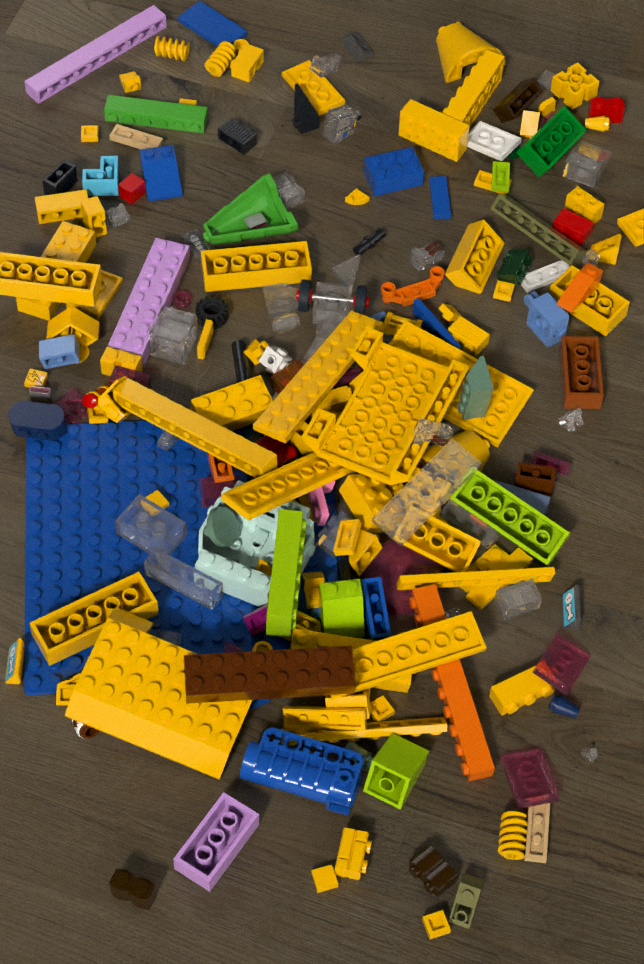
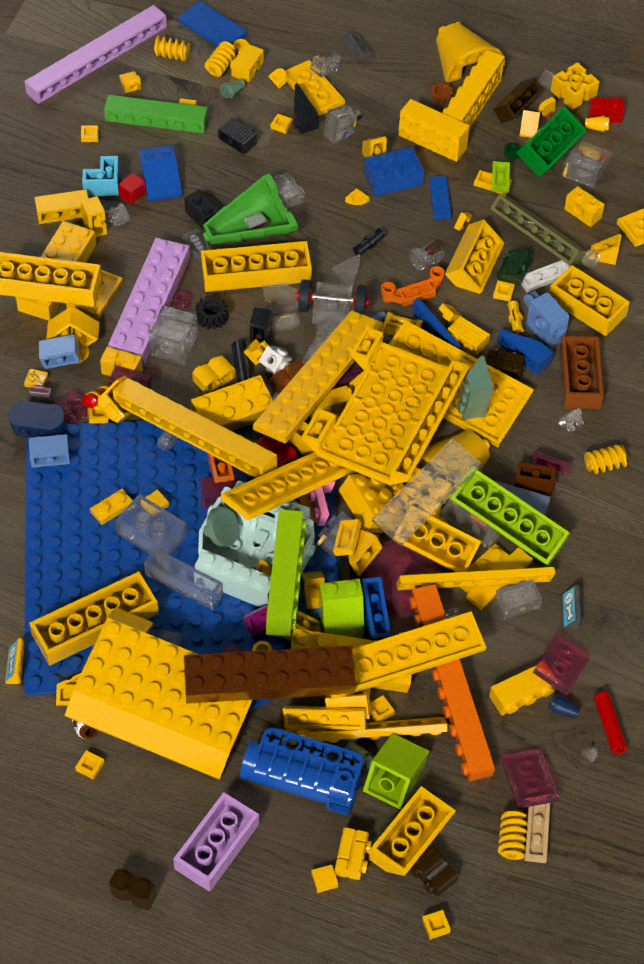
black brick [42,160,78,195] -> none
tan plate [109,124,163,149] -> none
yellow tile [197,319,214,360] -> none
clear leg [414,418,453,446] -> none
olive slope [448,873,485,929] -> none
white tile [467,121,522,161] -> none
red brick [553,208,594,246] -> none
orange slope [556,263,603,313] -> none
none -> medium blue brick [29,434,70,468]
none -> yellow tile [75,750,105,780]
none -> yellow plate [90,489,134,525]
none -> black slope [184,190,225,231]
none -> yellow brick [192,355,236,394]
none -> sand green cone [220,79,245,98]
none -> black brick [249,307,272,345]
none -> yellow tile [268,68,288,89]
none -> yellow tile [270,113,293,134]
none -> yellow slope [362,136,387,157]
none -> yellow slope [369,786,456,876]
none -> dark orange piece [430,82,454,104]
none -> yellow tile [454,212,473,231]
none -> dark brown brick [486,349,525,382]
none -> blue slope [497,330,553,375]
none -> yellow pin [507,300,524,335]
none -> yellow piece [584,445,627,474]
none -> red piece [593,692,628,754]

